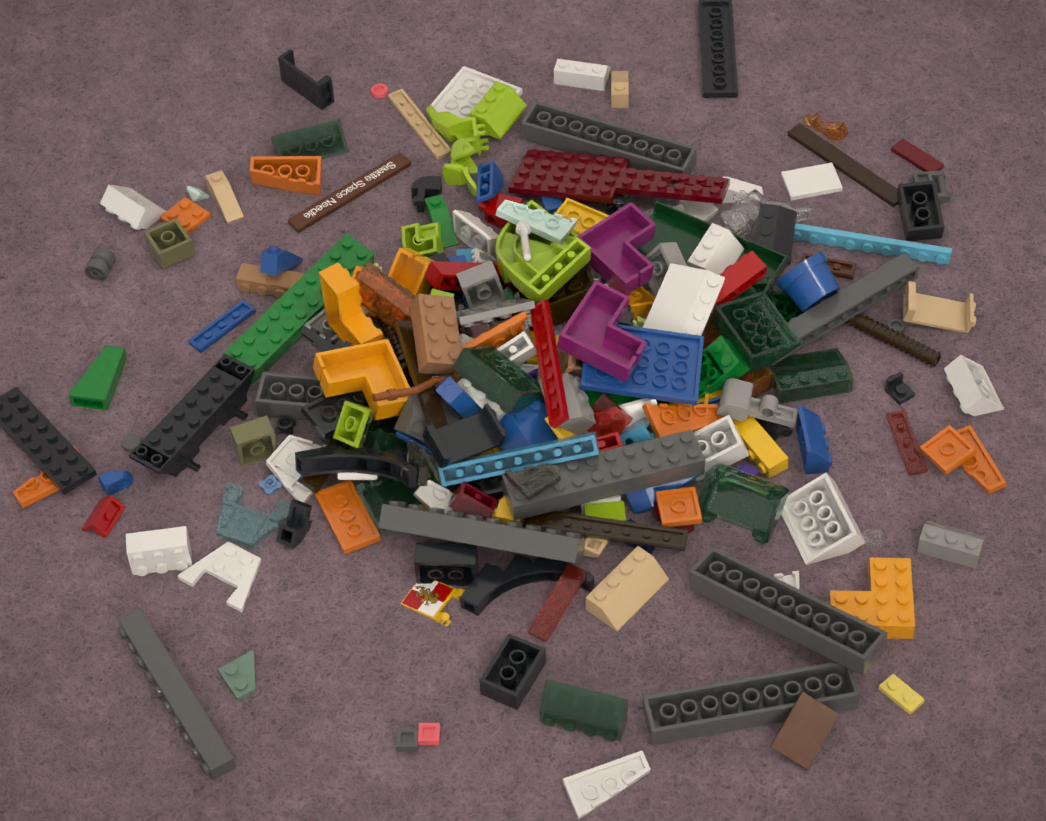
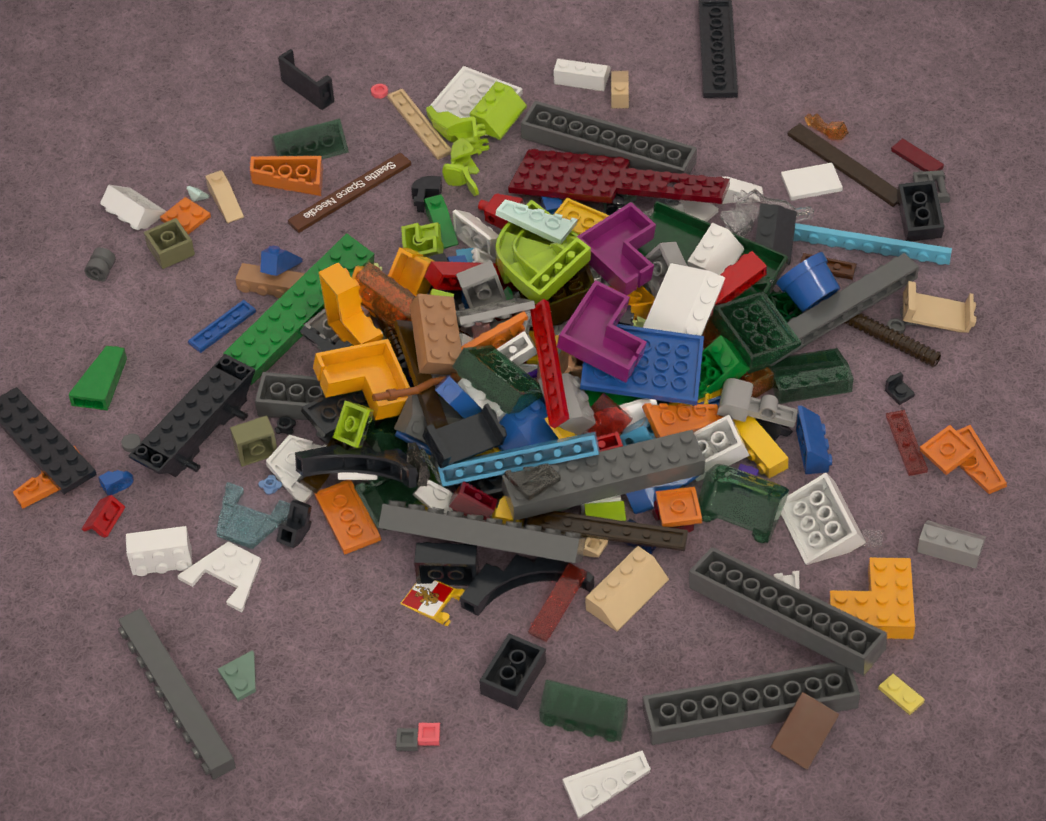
blue slope [476,160,503,203] -> none
white piece [516,221,531,261] -> none
white slope [944,355,1004,416] -> none

